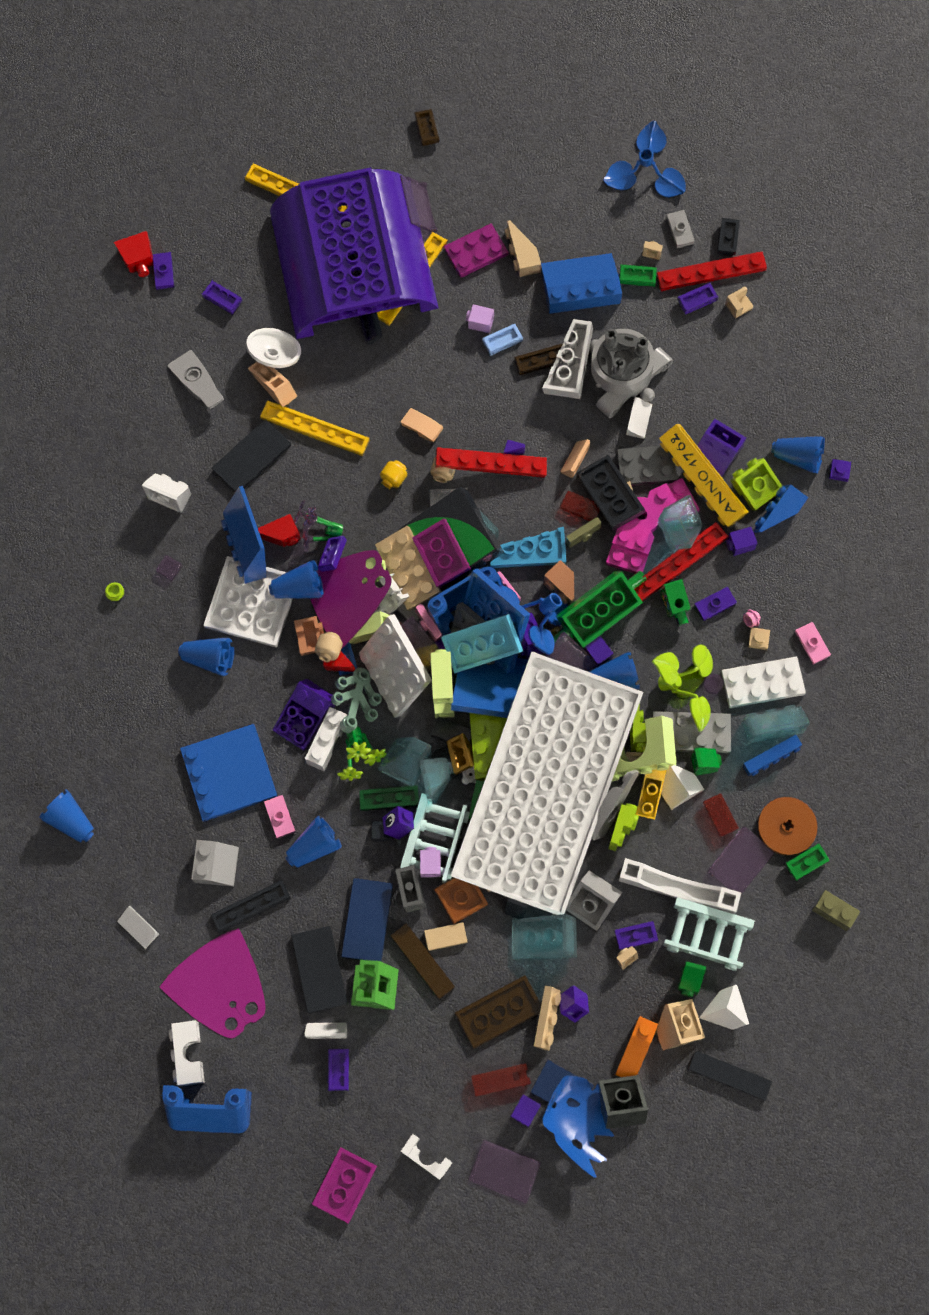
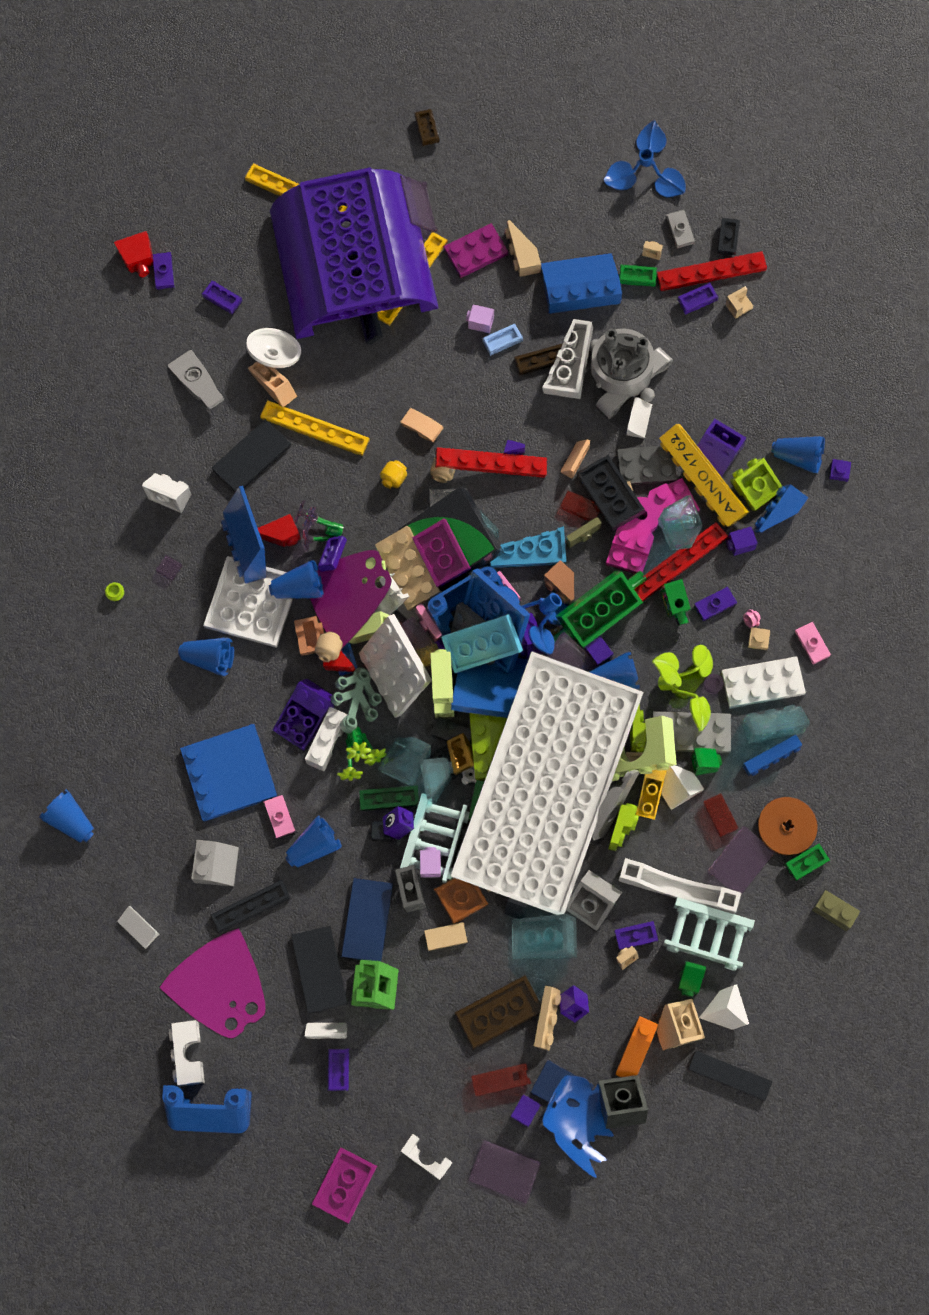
dark brown tile [391,923,455,1000] -> none

